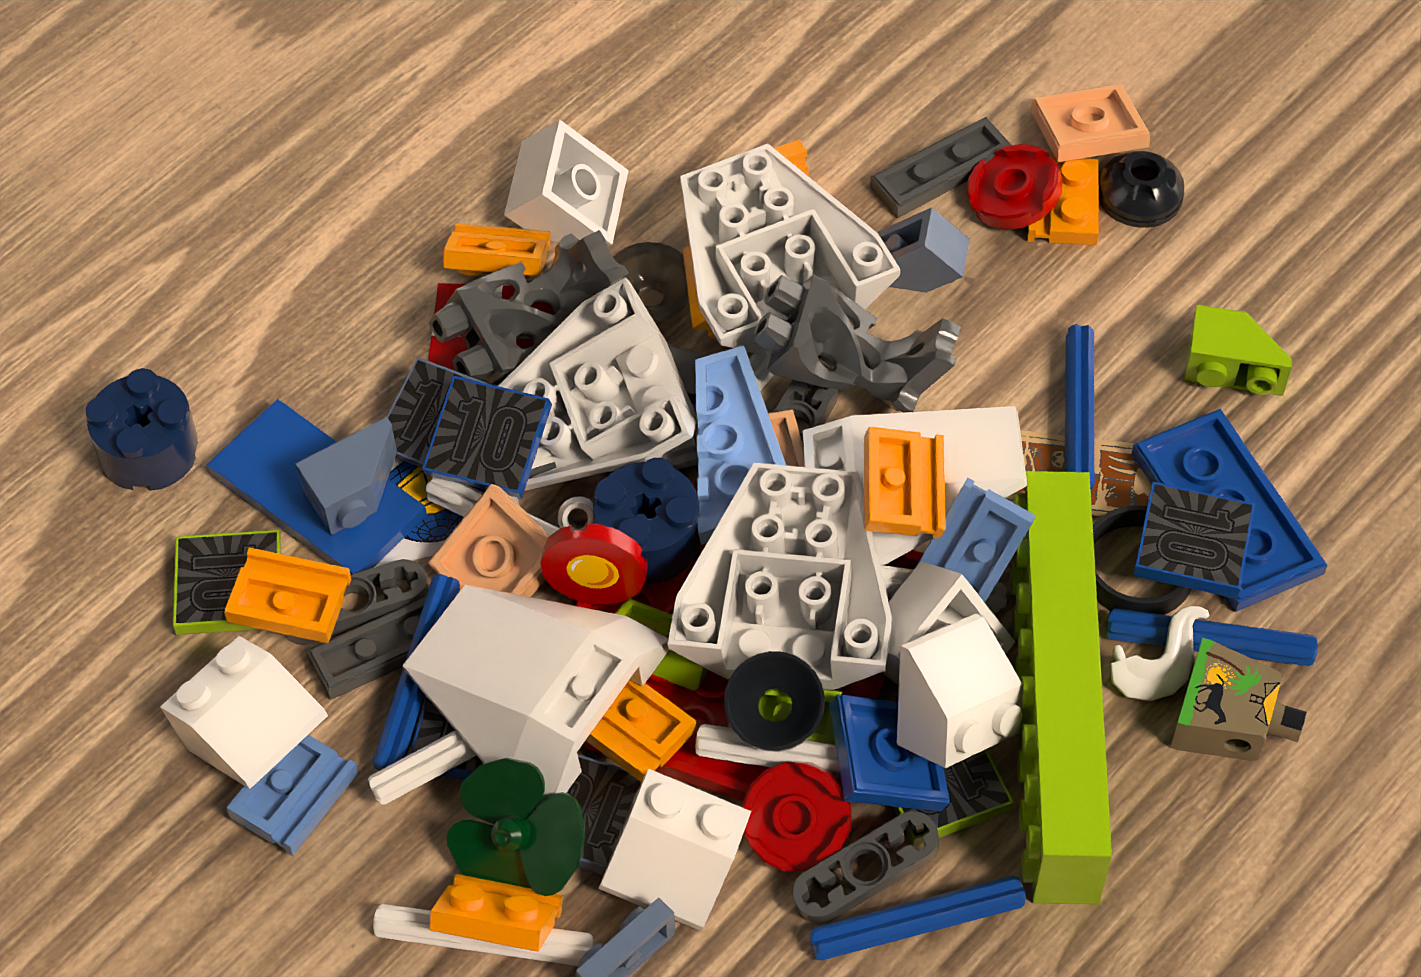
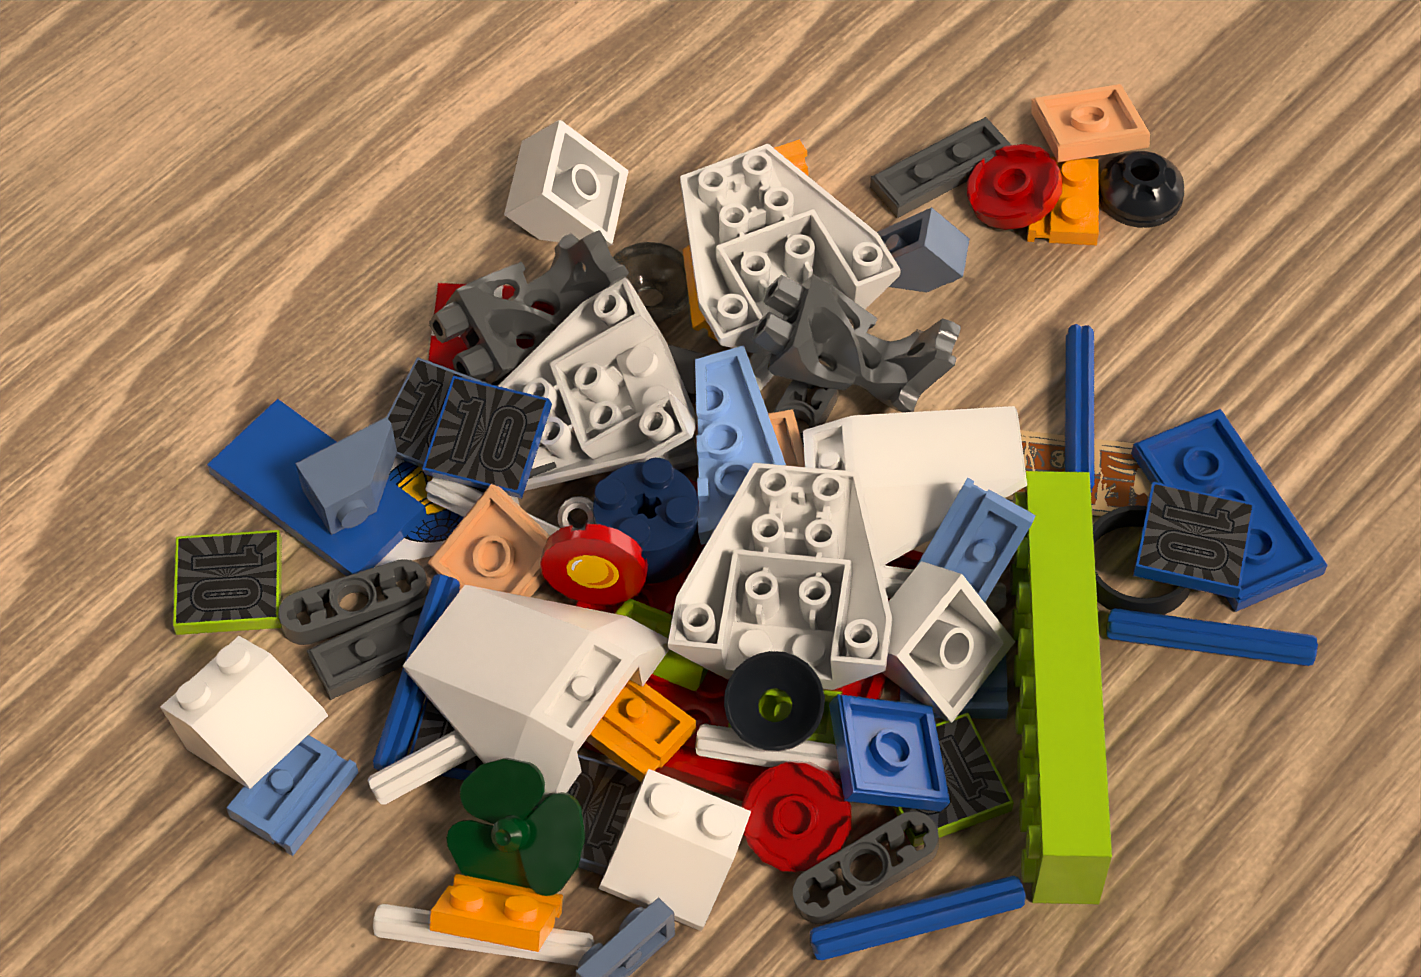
dark blue brick [86,368,198,491] -> none
light orange plate [224,547,352,643] -> none
light orange plate [443,223,551,279] -> none
light orange plate [864,427,946,539] -> none
white slope [897,614,1022,768] -> none
white piece [1109,606,1209,701] -> none
dark tan torso [1170,638,1307,761] -> none
lime slope [1184,305,1292,396] -> none

